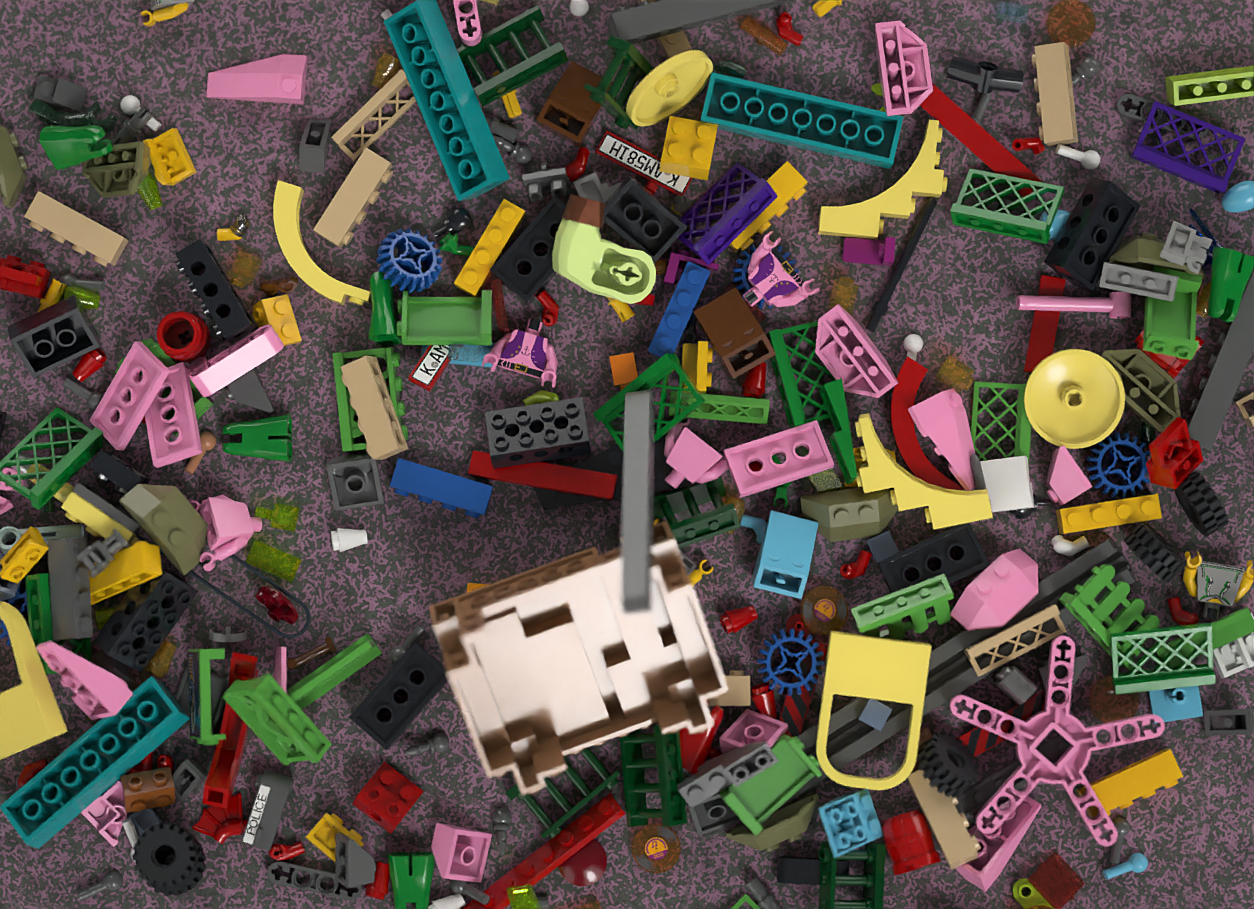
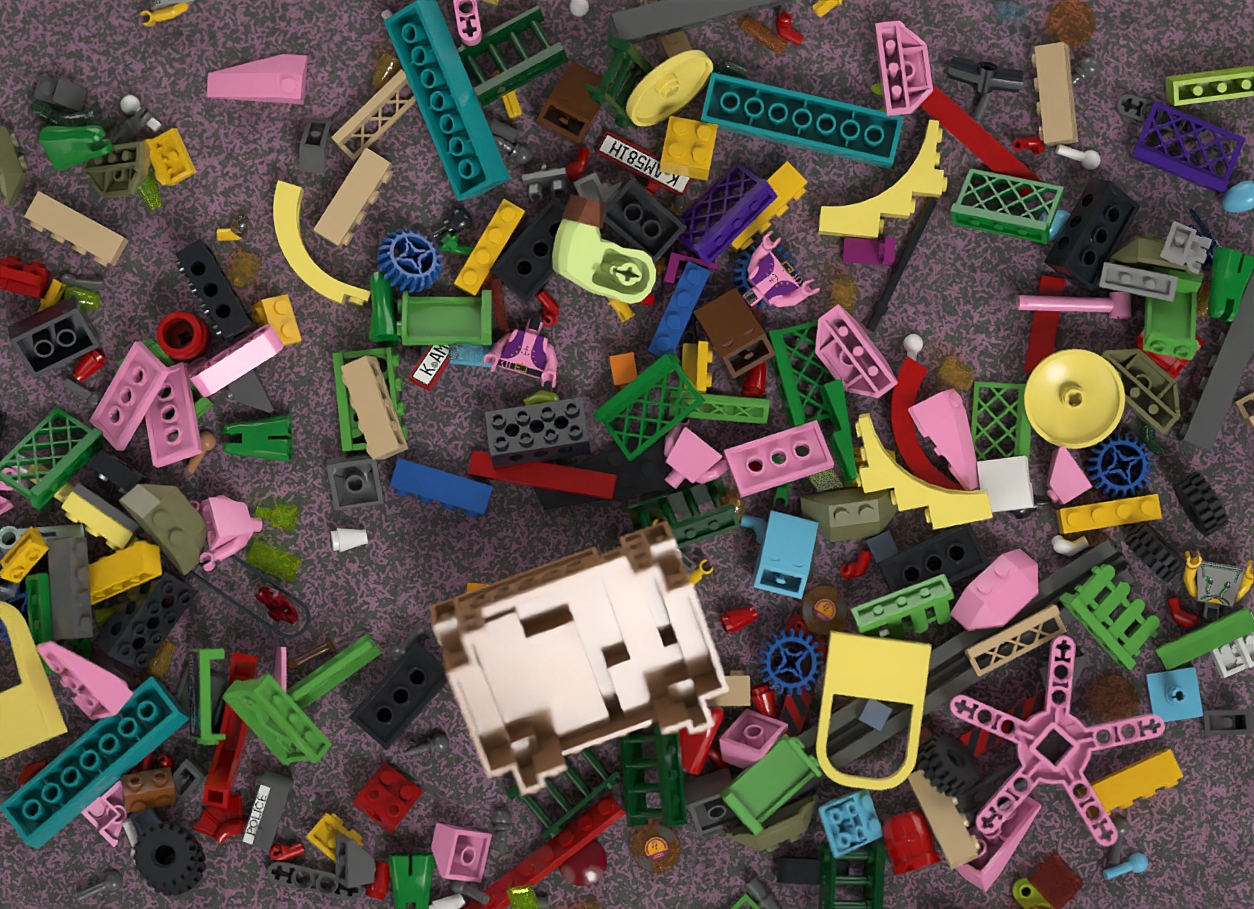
dark grey connector [76,528,129,578] -> none
light grey piece [209,626,247,642] -> none
reddish brown piece [260,277,299,296] -> none
beam [620,389,654,614] -> none
dark grey slope [677,741,779,808] -> none
dark grey piece [970,453,991,504] -> none
flat silver brick [994,666,1037,705] -> none
fence [1110,623,1216,695] -> none
red brick [1146,417,1203,489] -> none

